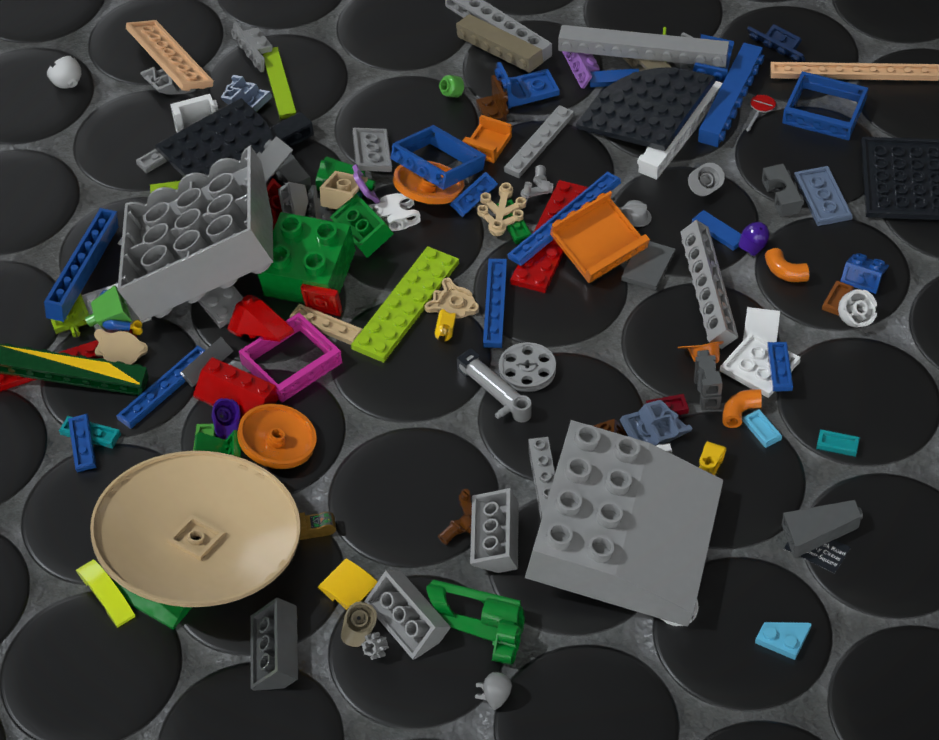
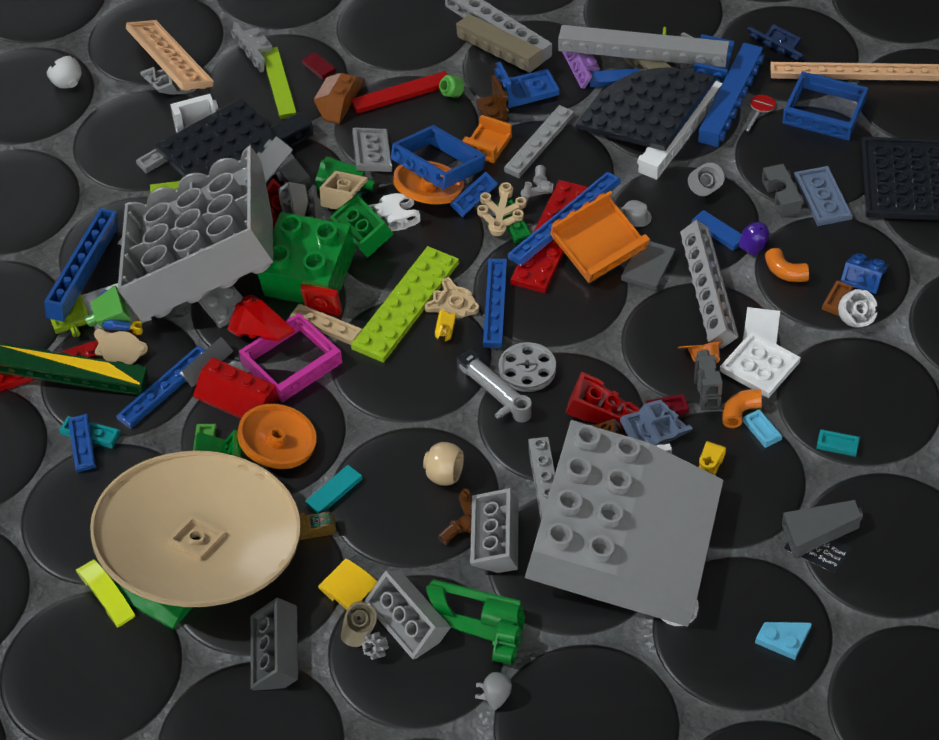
dark purple cap [211,398,240,440] -> none
sand blue slope [221,75,273,112] -> none
medium lavender helmet [352,164,380,204] -> none
blue tile [767,342,793,391] -> none
none -> dark red tile [302,52,336,80]
none -> teal tile [305,465,362,515]
none -> dark orange wedge [314,73,365,125]
none -> red tile [351,71,447,114]
none -> tan wheel [423,442,464,486]
none -> red wedge [566,372,640,428]

